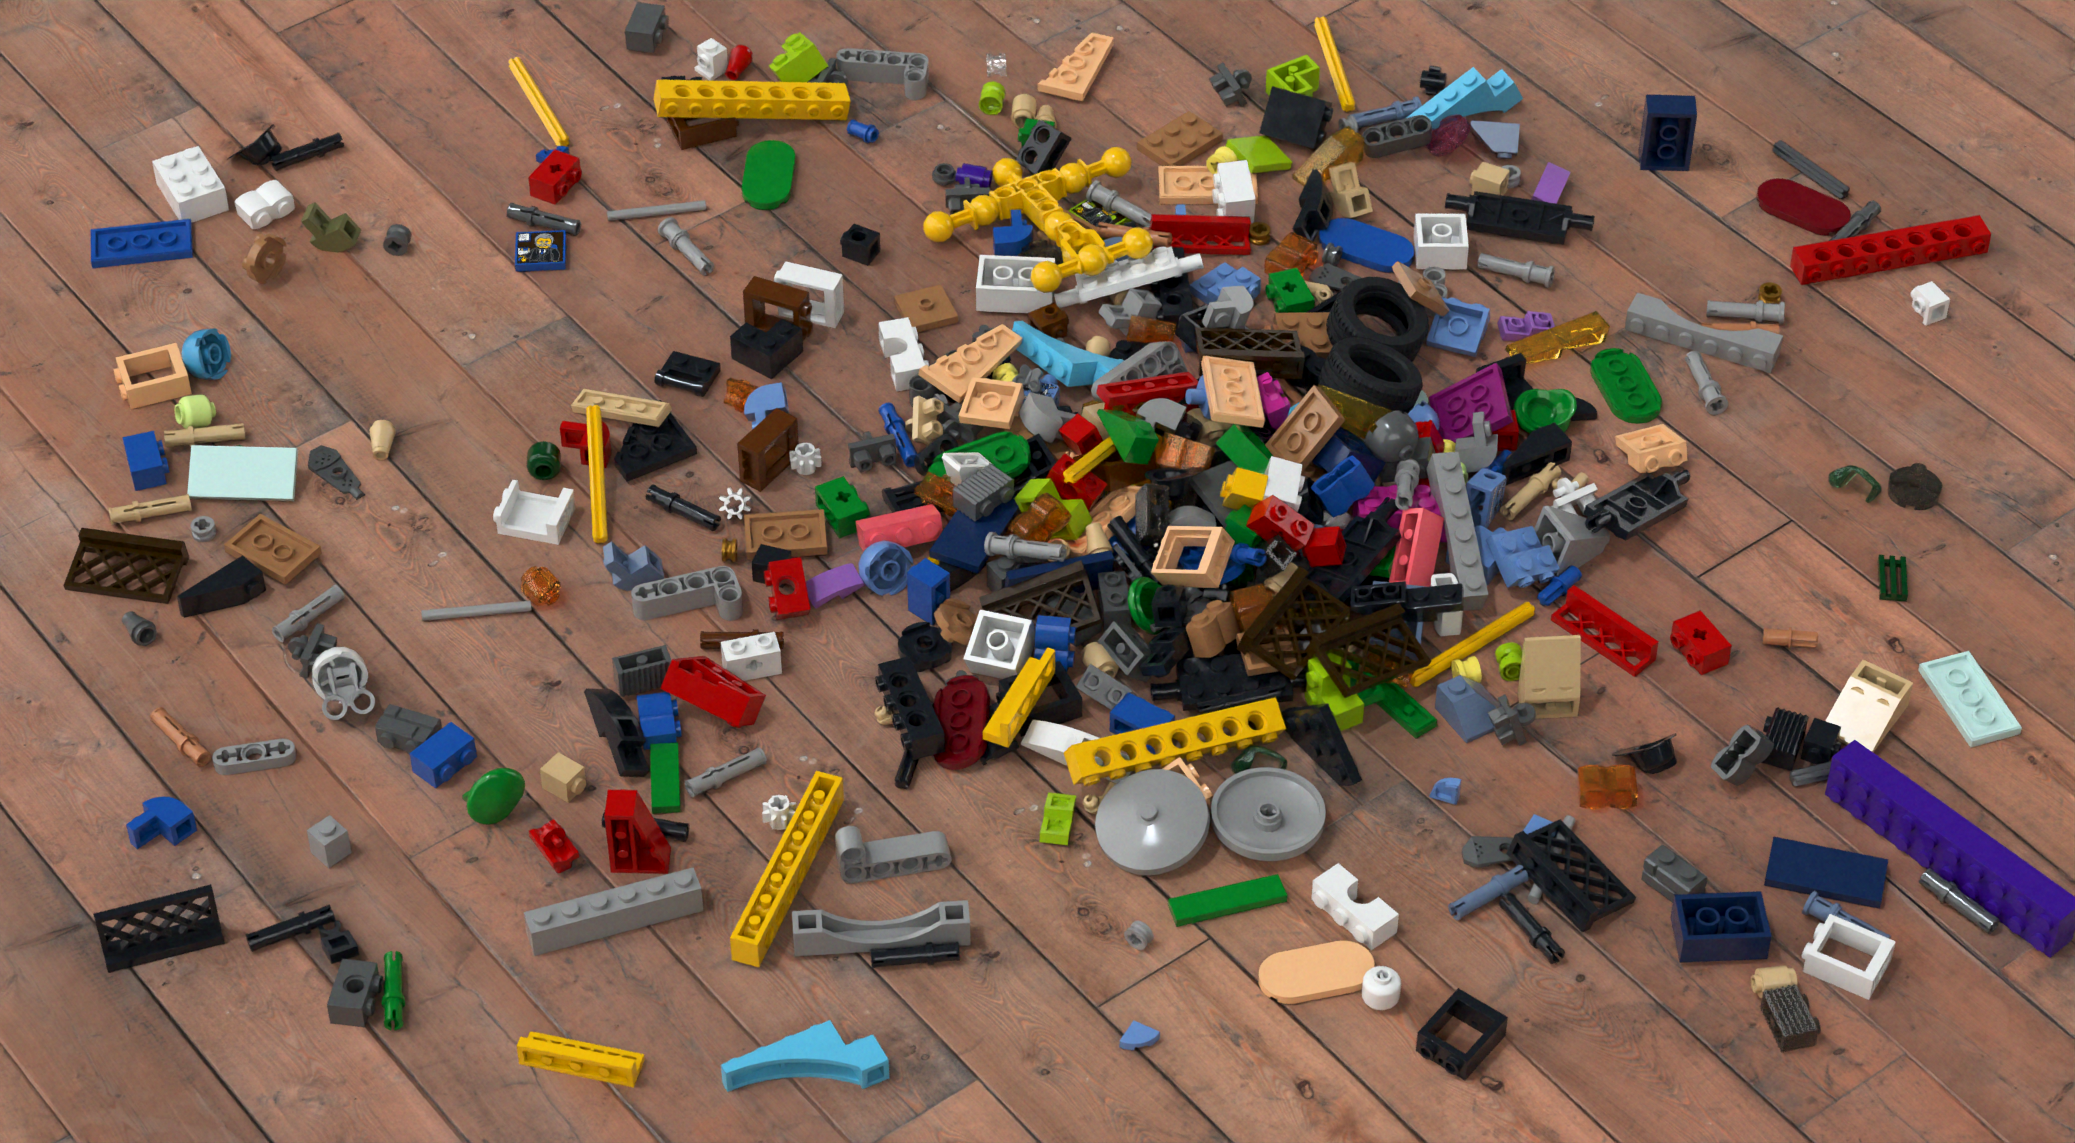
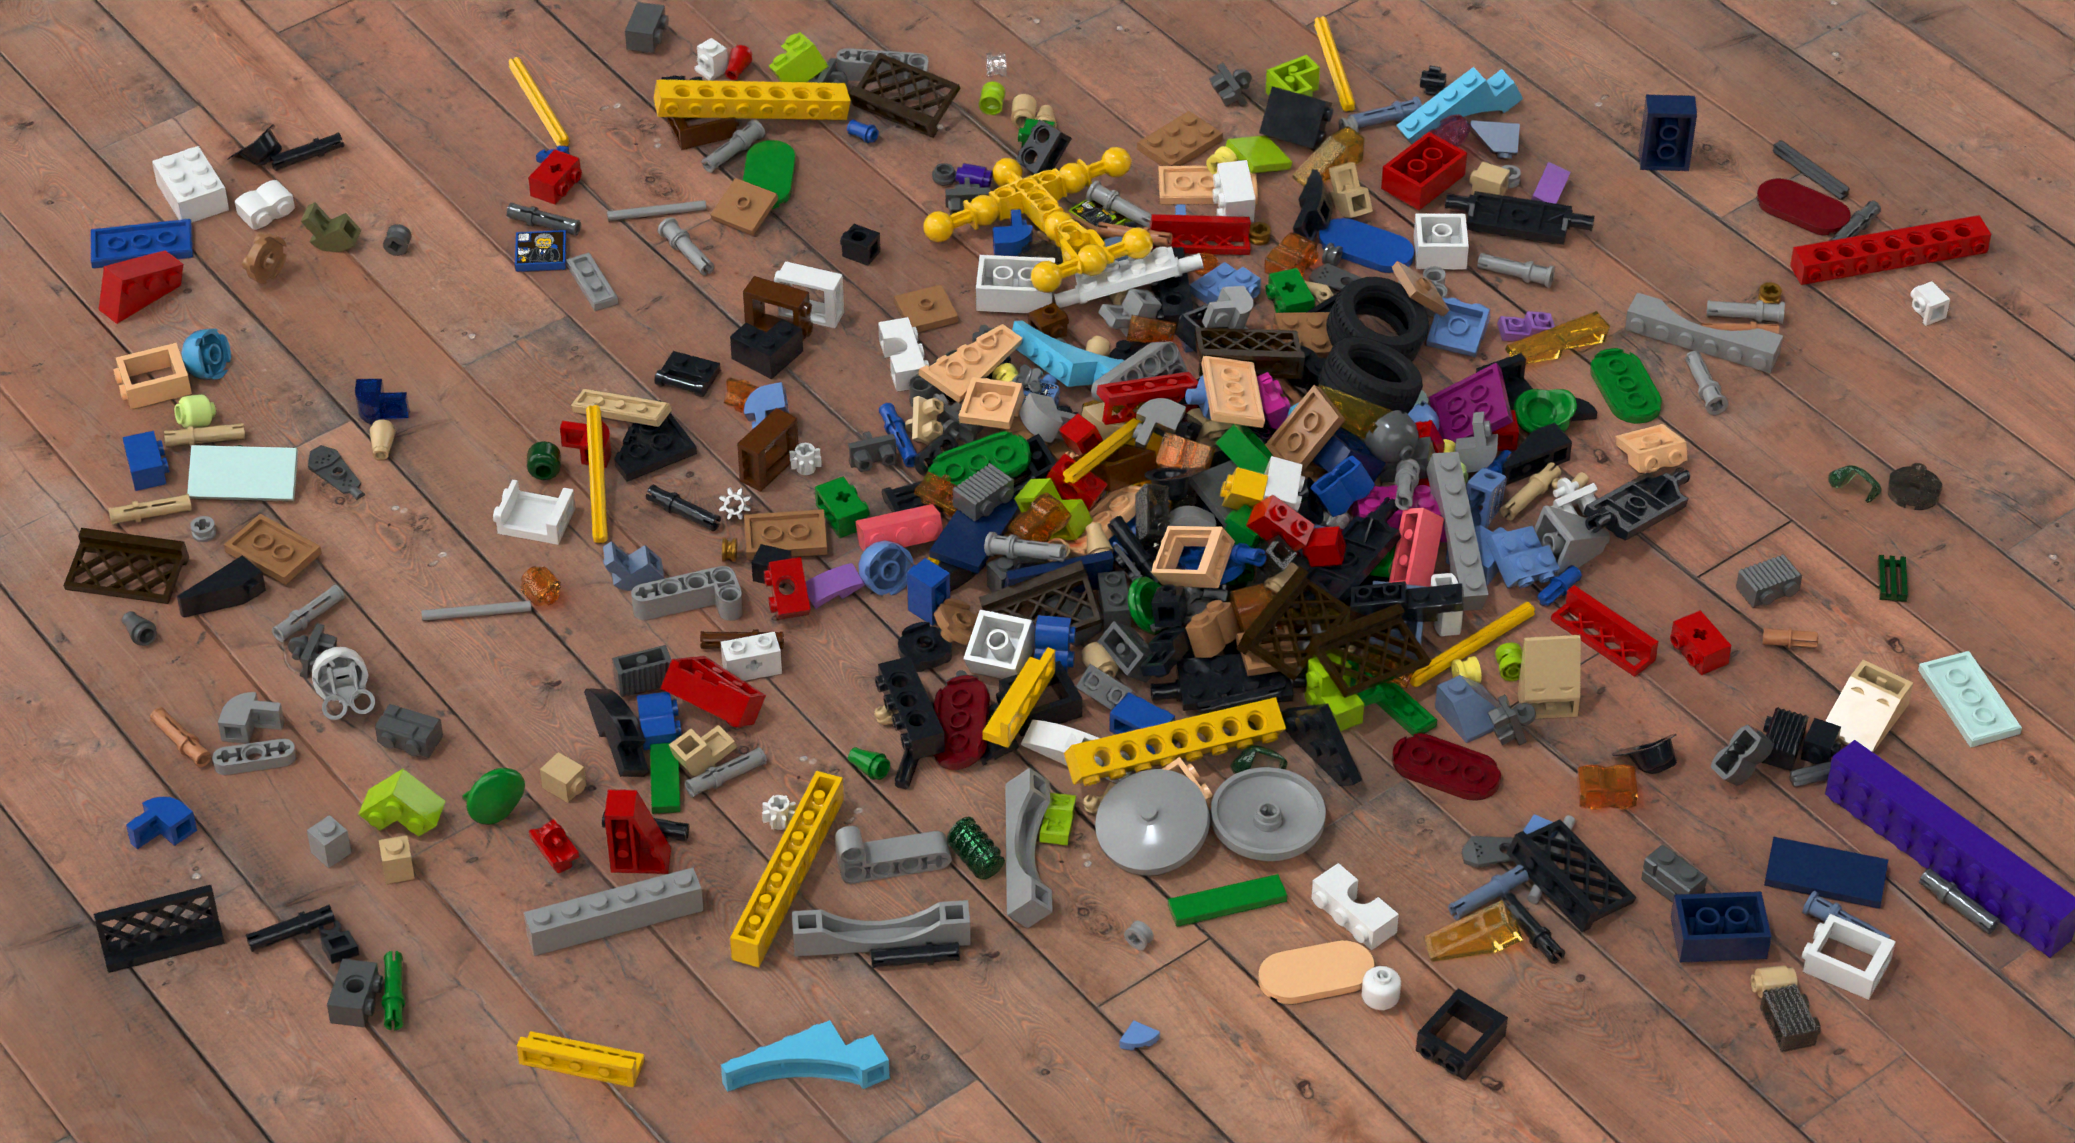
blue brick [410,722,477,788] -> none
white slope [942,452,992,486] -> none
light nougat wing [1038,33,1114,101] -> none
green slope [1097,409,1159,464] -> none
dark grey beam [1362,115,1433,158] -> none
medium blue tile [1429,778,1461,805] -> none
none -> red wedge [99,250,184,324]
none -> light grey brick [218,692,285,744]
none -> clear blue brick [355,379,409,425]
none -> lime brick [358,769,446,837]
none -> tan brick [379,835,415,884]
none -> light grey tile [566,253,618,311]
none -> tan brick [669,725,737,777]
none -> light grey pin [701,119,765,173]
none -> medium nougat plate [710,178,778,236]
none -> dark brown fence [848,53,961,138]
none -> green cone [848,747,890,780]
none -> clear green piece [947,816,1005,879]
none -> light grey arch [1005,768,1052,929]
none -> clear orange tile [1194,253,1218,276]
none -> red brick [1381,132,1467,210]
none -> dark red tile [1392,733,1501,801]
none -> clear yellow slope [1424,900,1523,962]
none -> dark grey brick [1736,554,1802,608]

